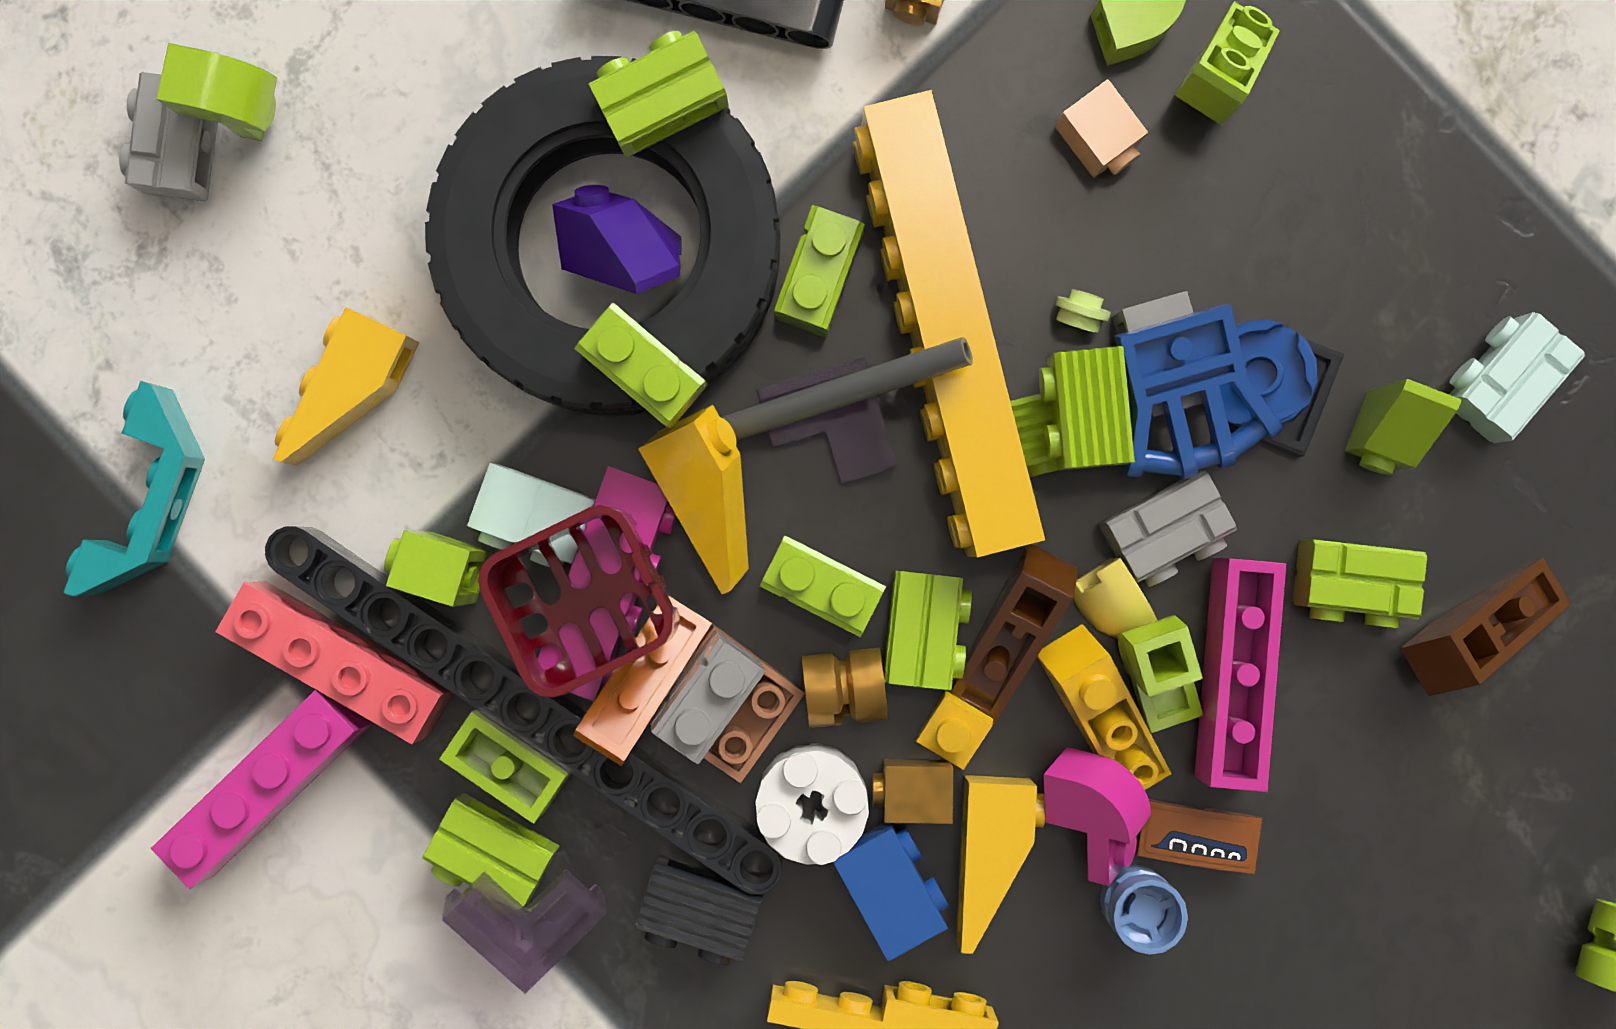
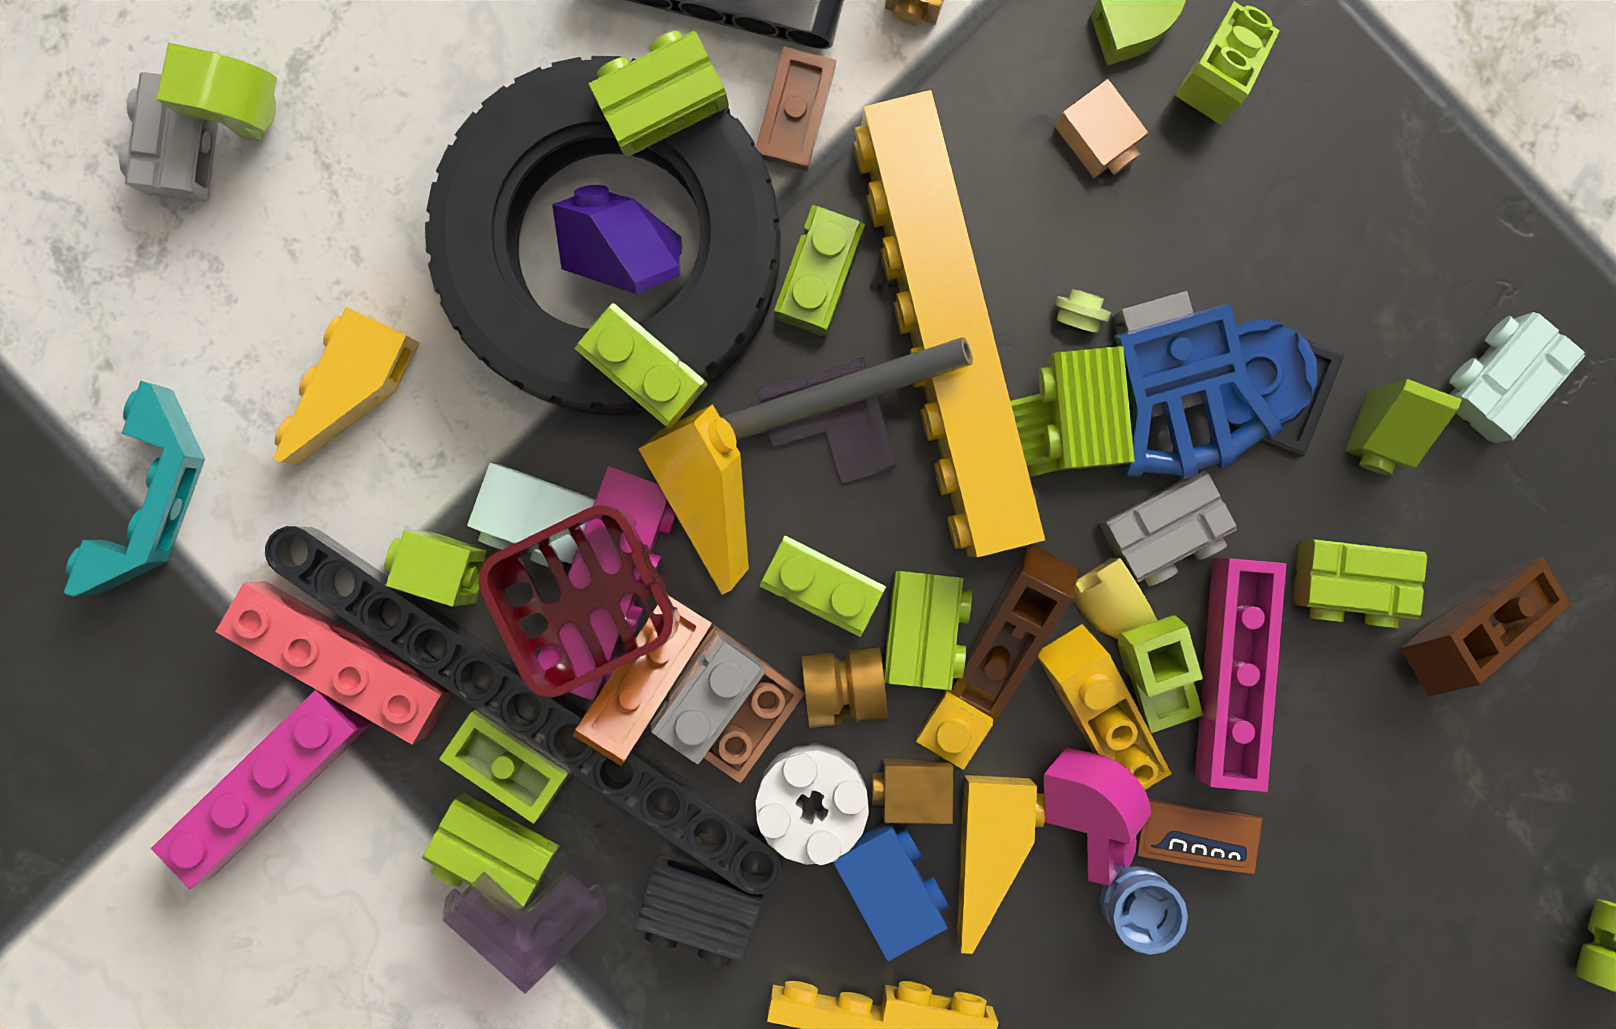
none -> plate [756,46,836,171]

